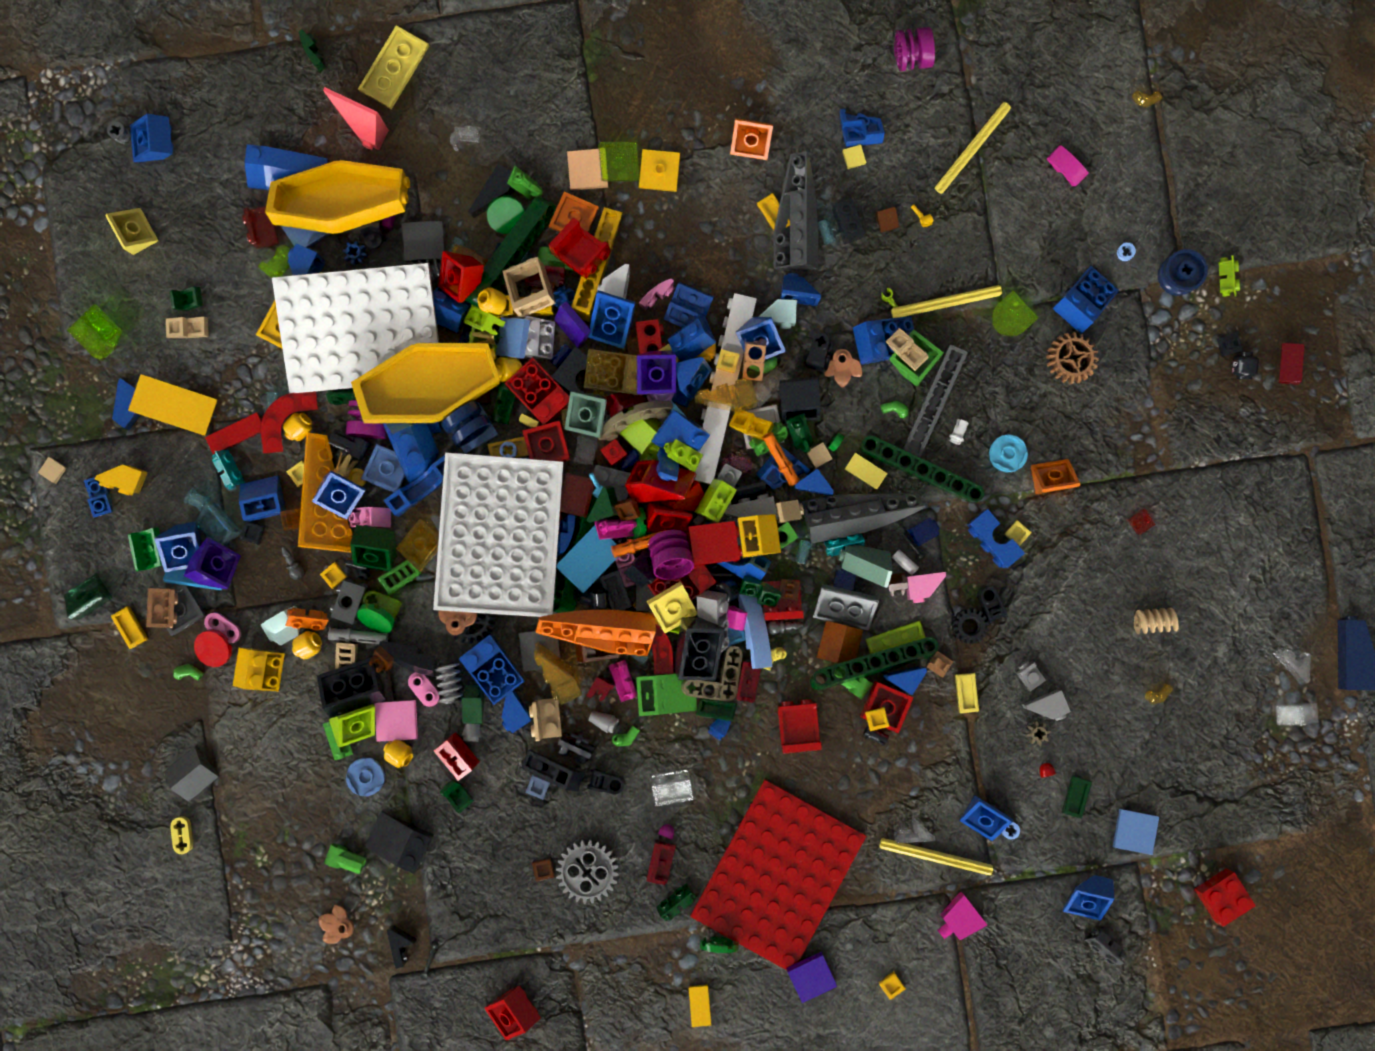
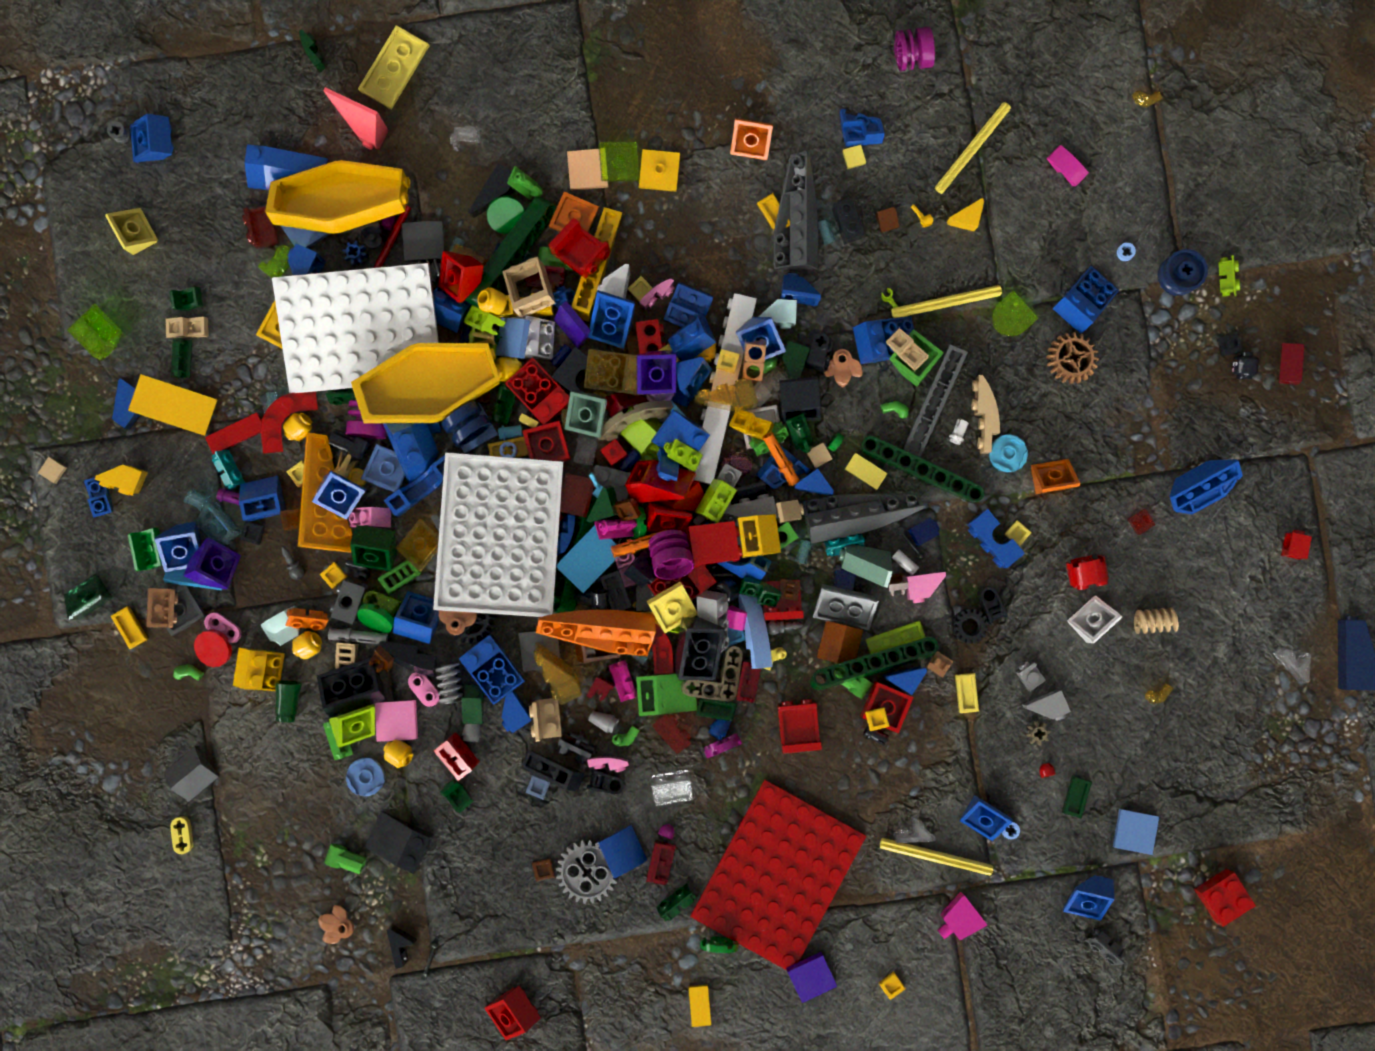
clear slope [1276,703,1319,725] -> none
none -> dark green hinge [171,338,192,378]
none -> magenta pin [216,487,240,506]
none -> dark green plant [274,680,302,723]
none -> red bar [373,205,411,268]
none -> blue slope [393,591,440,644]
none -> medium azure pin [498,425,522,441]
none -> bright pink slope [587,756,629,772]
none -> blue slope [597,825,647,879]
none -> light yellow tile [627,276,652,302]
none -> clear red bracket [652,714,692,754]
none -> magenta plate [704,733,743,759]
none -> dark green slope [779,341,810,379]
none -> yellow slope [947,198,984,231]
none -> tan slope [971,375,1000,454]
none -> red brick [1066,555,1109,590]
none -> white slope [1067,595,1122,643]
none -> blue wedge [1169,459,1243,514]
none -> red brick [1281,530,1312,560]

